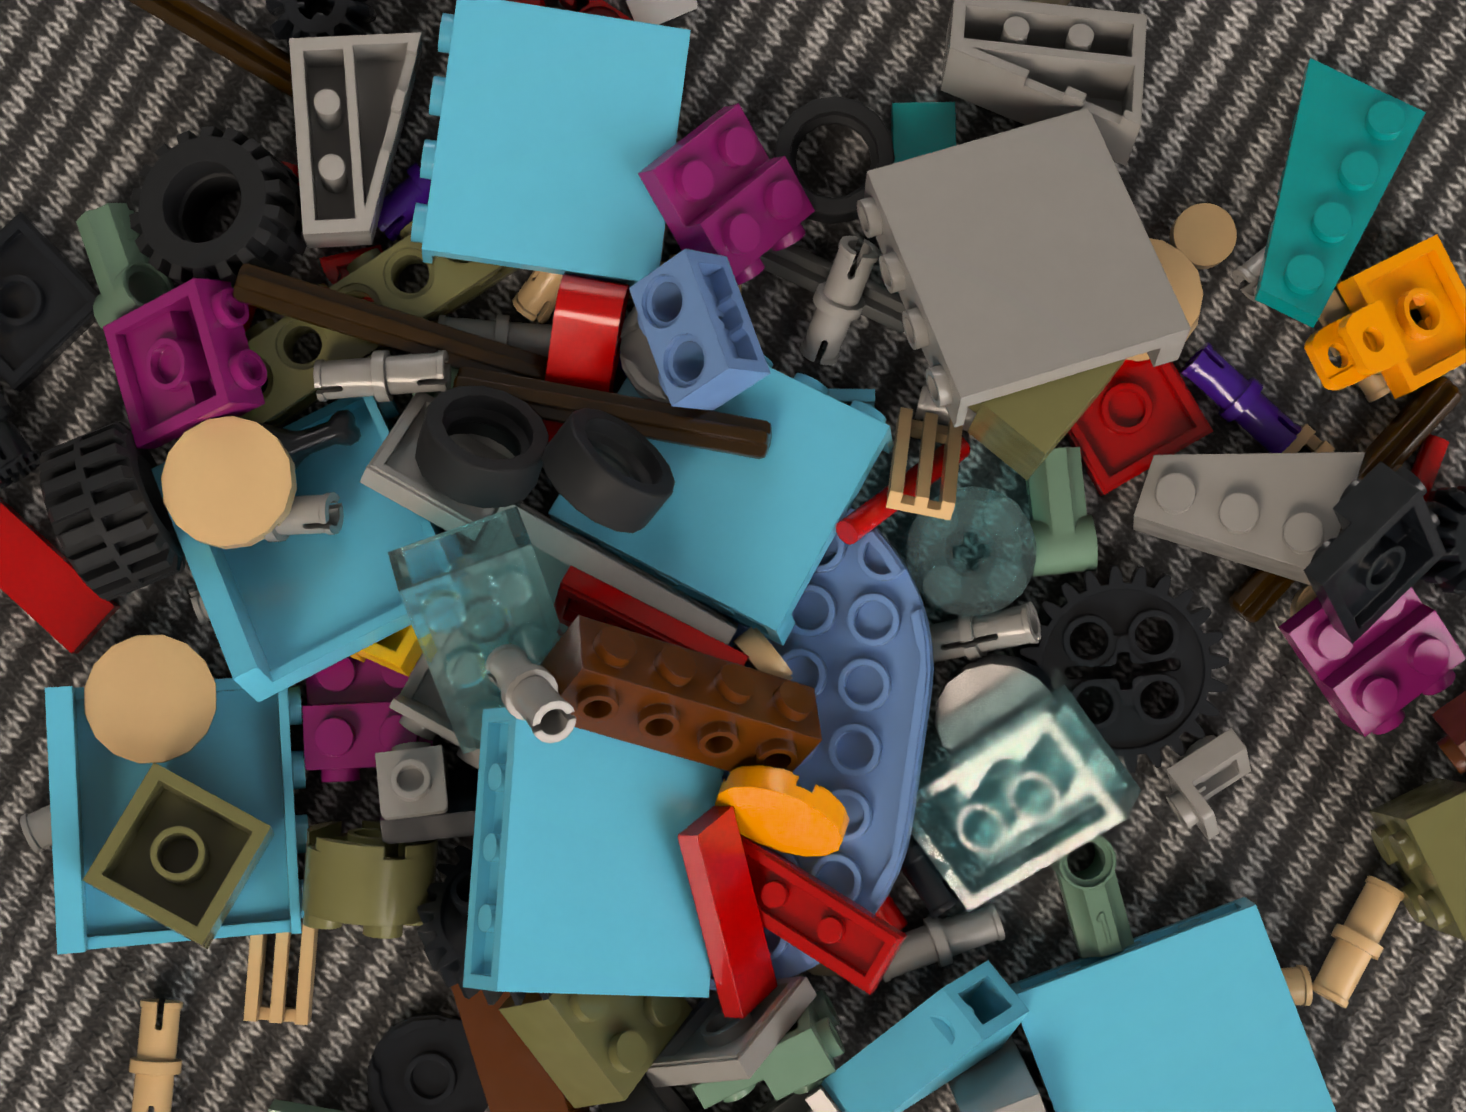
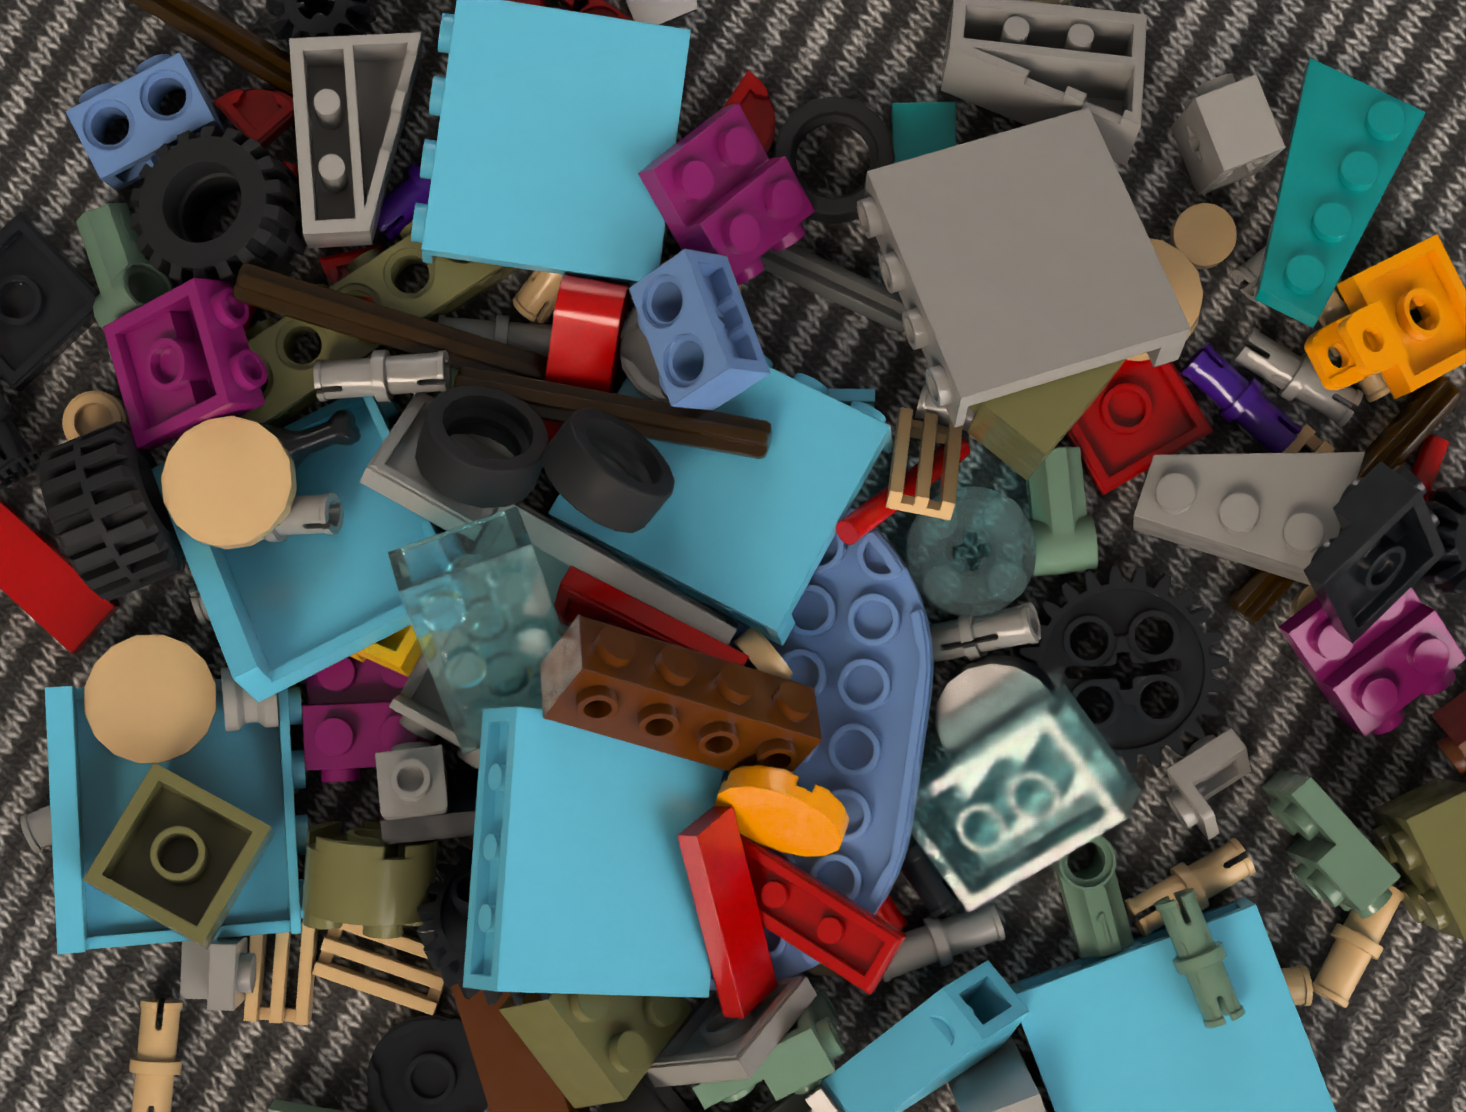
light grey pin [485,644,576,743] -> none
light grey pin [799,236,880,365] -> none
none -> tan tile [62,391,131,441]
none -> medium blue brick [65,52,226,191]
none -> light grey bracket [180,936,257,1011]
none -> red tile [214,89,295,148]
none -> light grey wheel [221,667,279,732]
none -> tan tile [312,923,445,1015]
none -> red tile [723,70,776,156]
none -> tan pin [1124,838,1256,937]
none -> sand green pin [1155,888,1245,1028]
none -> light grey brick [1171,73,1286,196]
none -> light grey pin [1232,327,1364,427]
none -> sand green plate [1261,770,1401,919]

